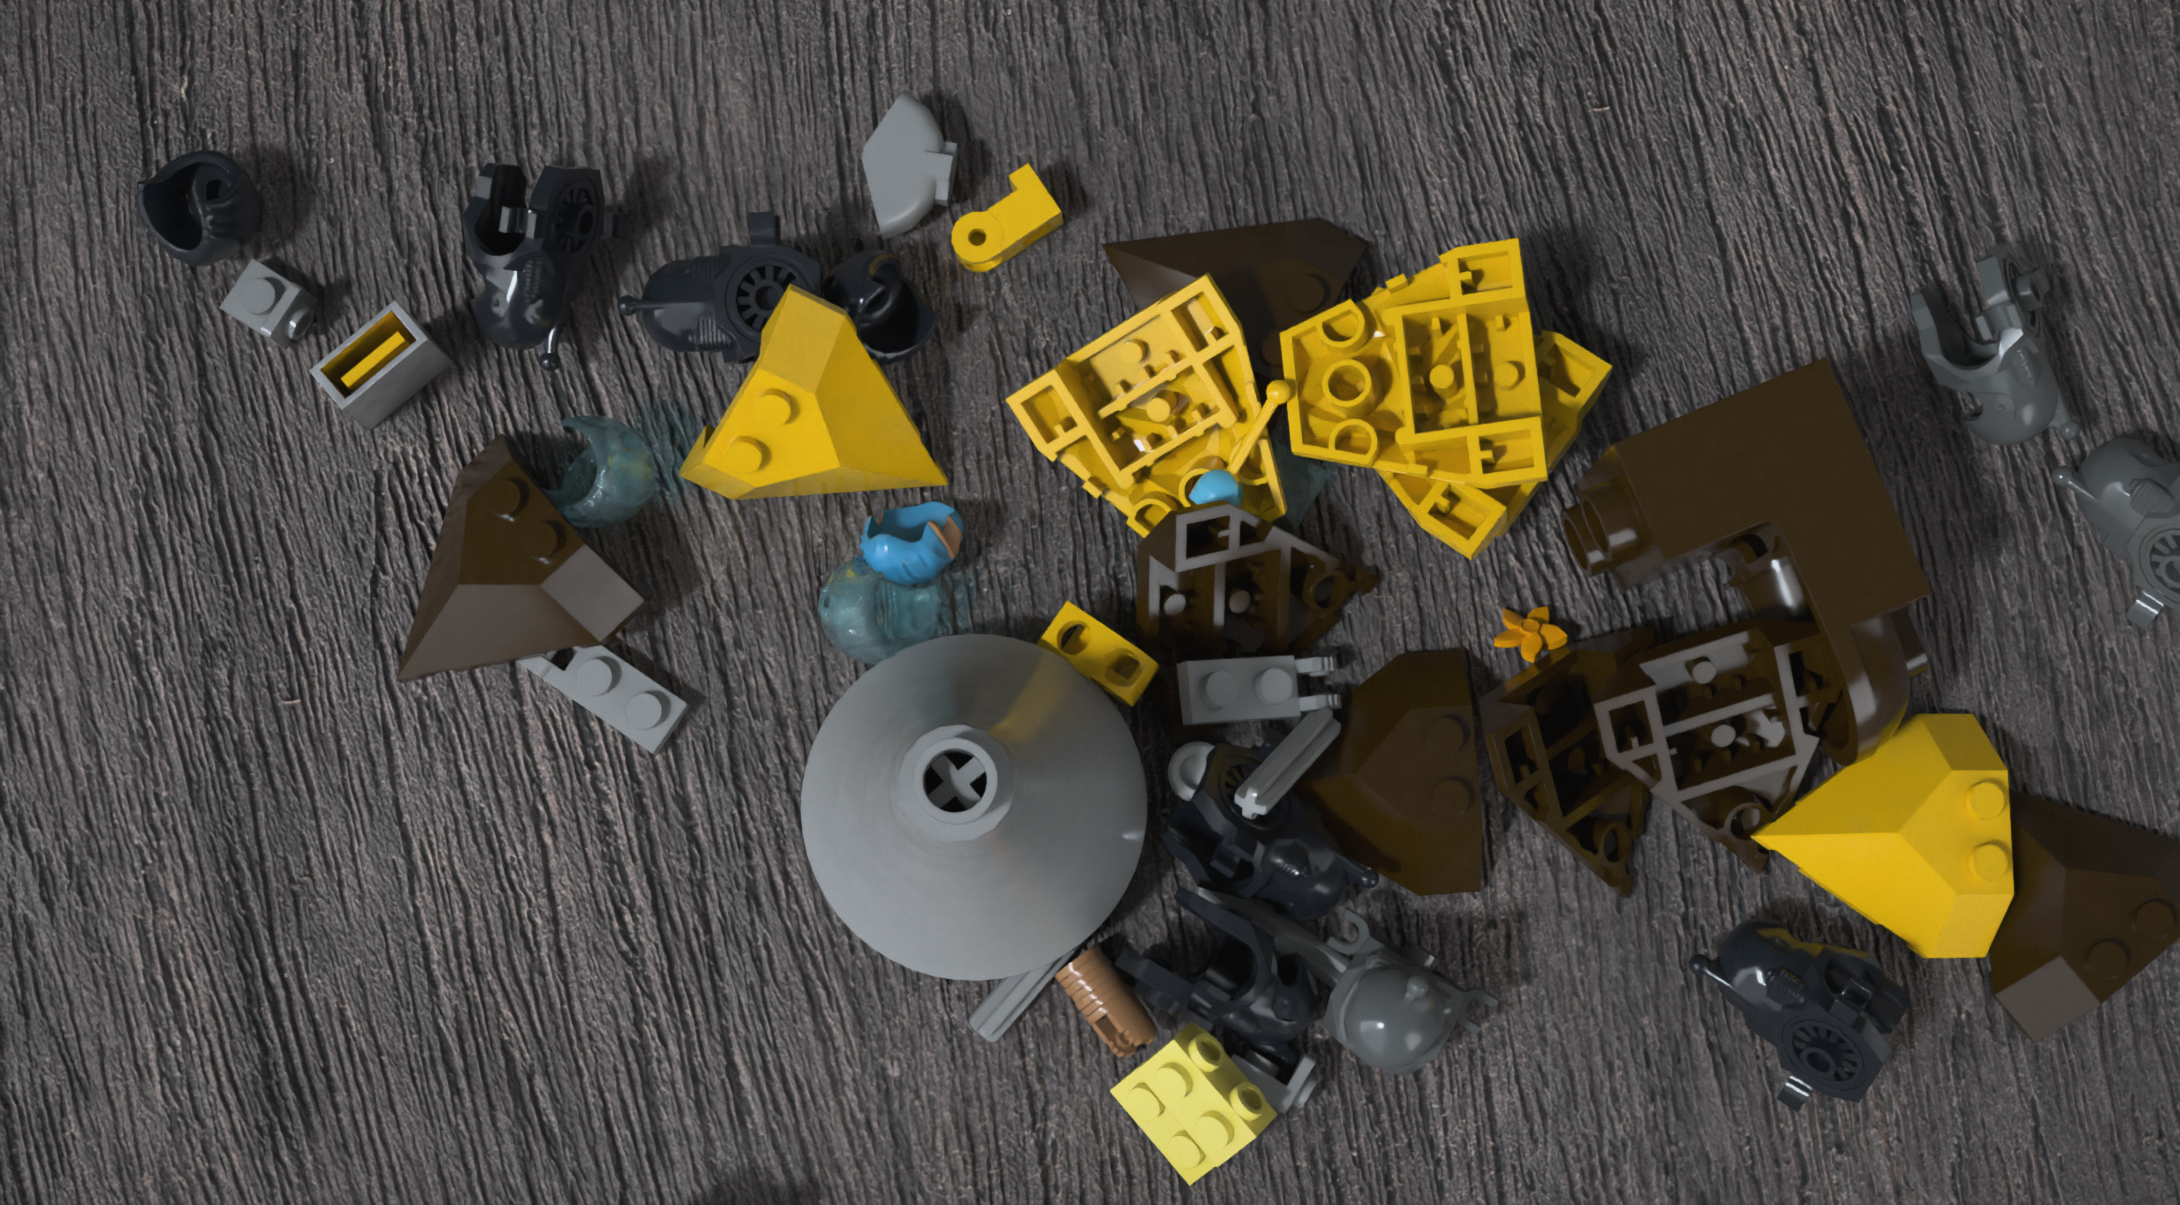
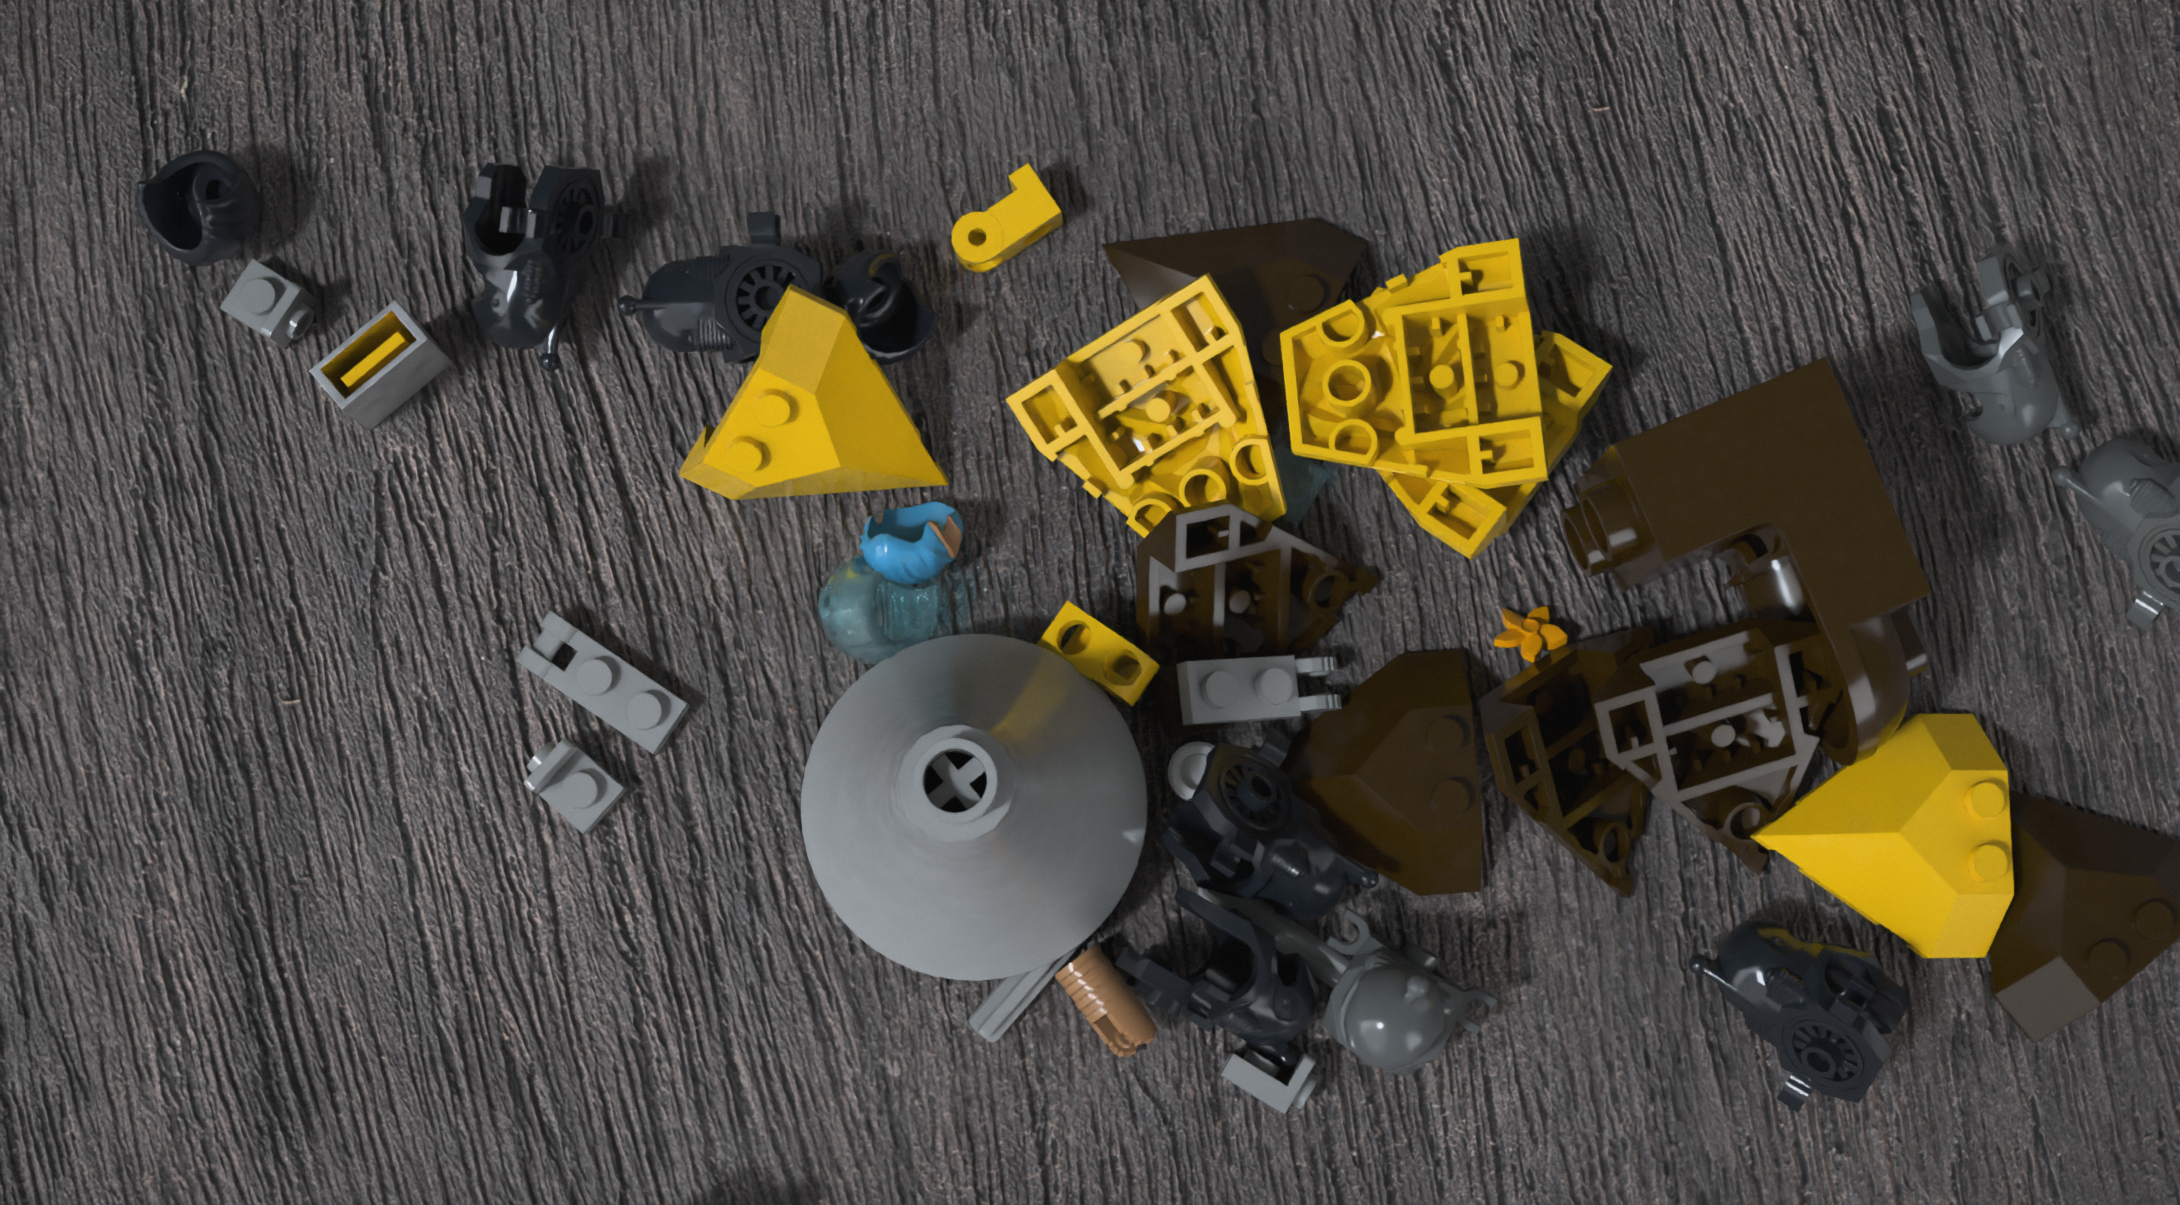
dark brown wedge [396,433,649,683] -> none
clear light blue piece [542,415,656,528] -> none
light grey piece [861,90,958,241] -> none
light yellow plate [1110,1022,1278,1186] -> none
hinge [1189,380,1291,507] -> none
light grey axle [1234,707,1341,819] -> none
none -> light grey bracket [523,738,627,835]

